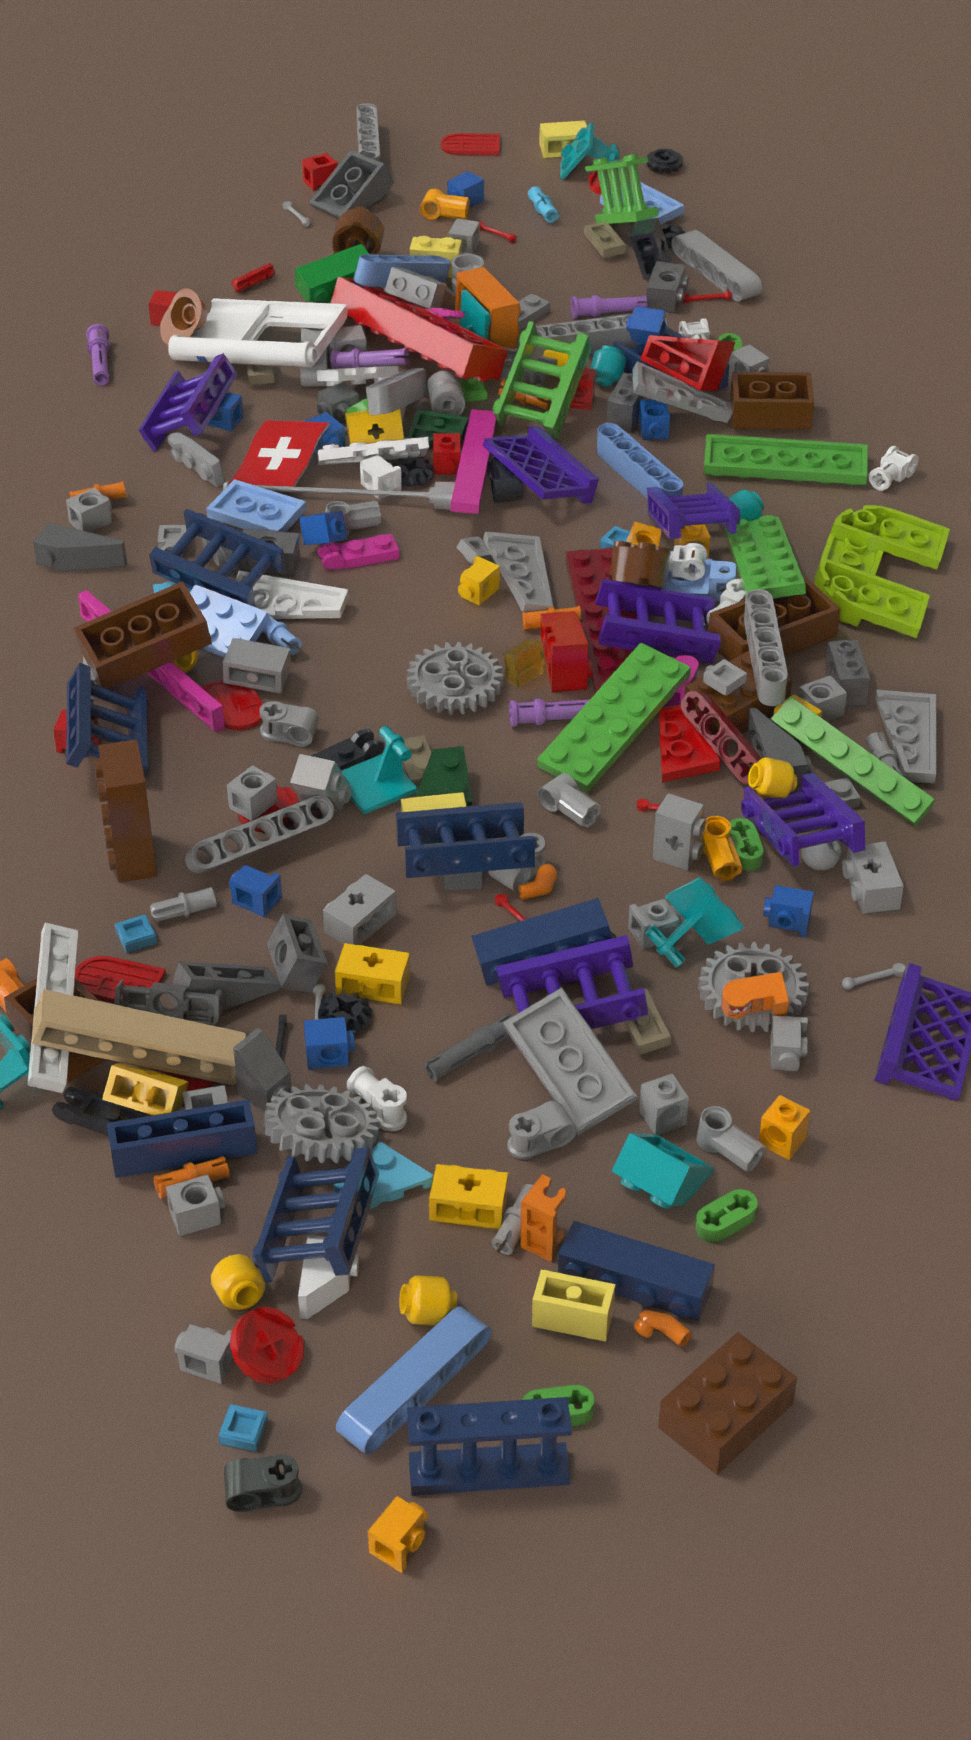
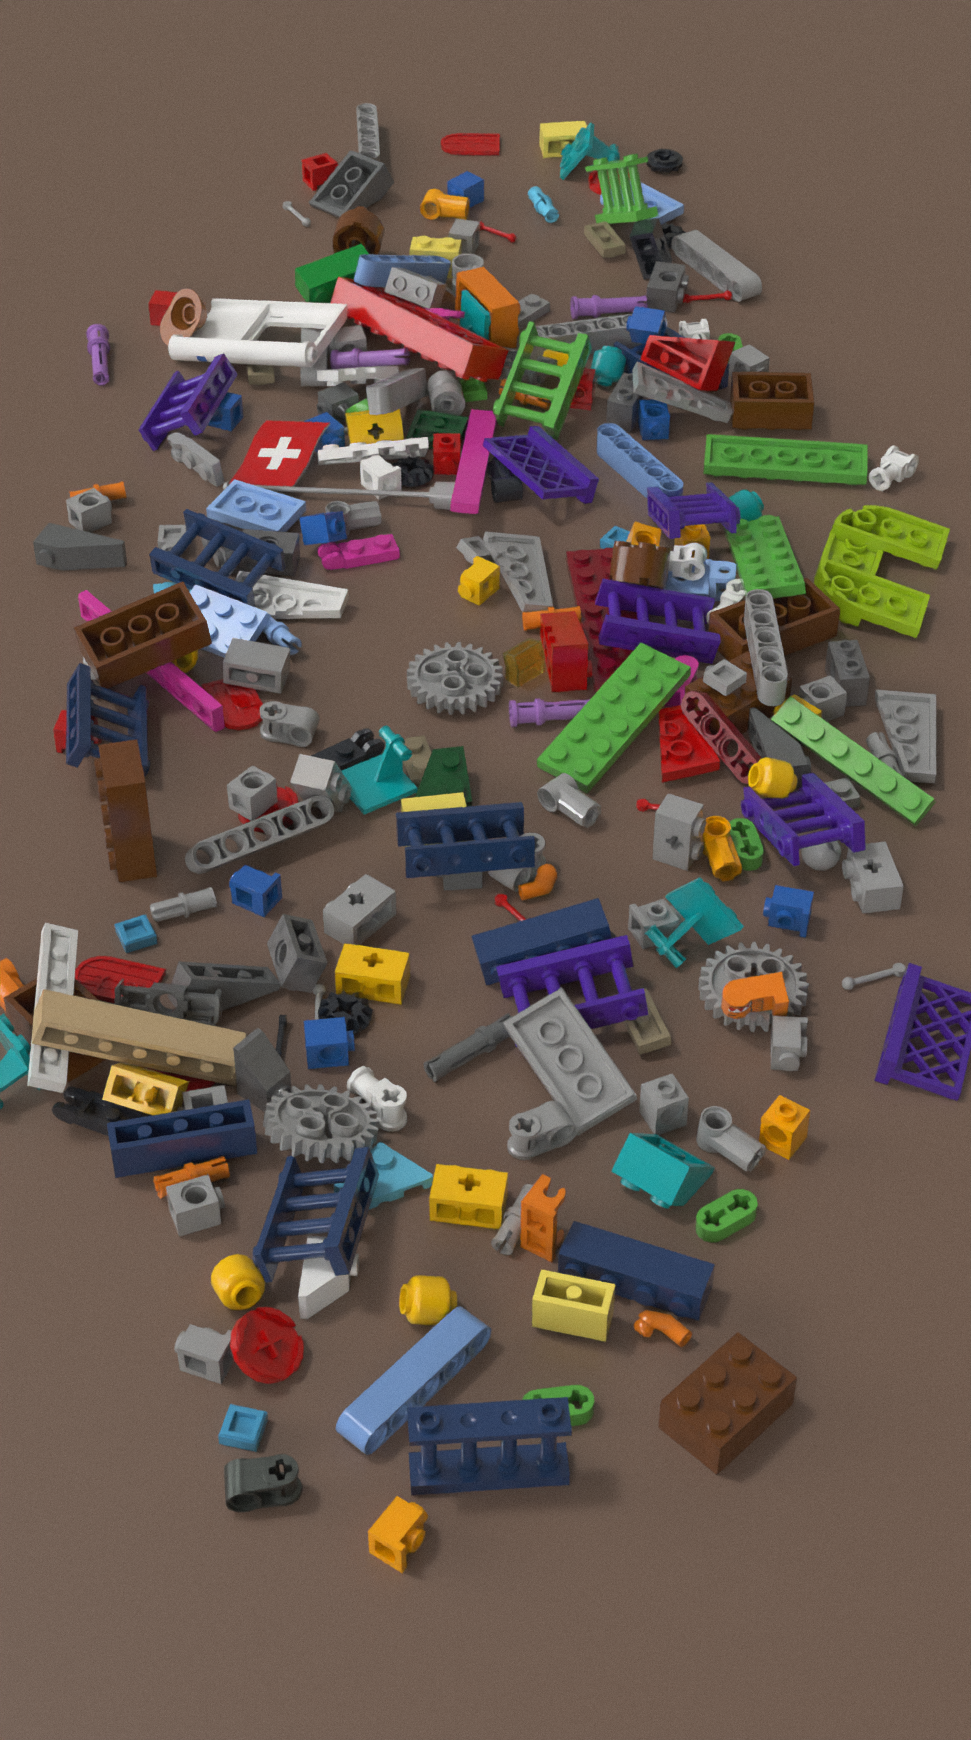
red axle [231,263,275,292] -> none

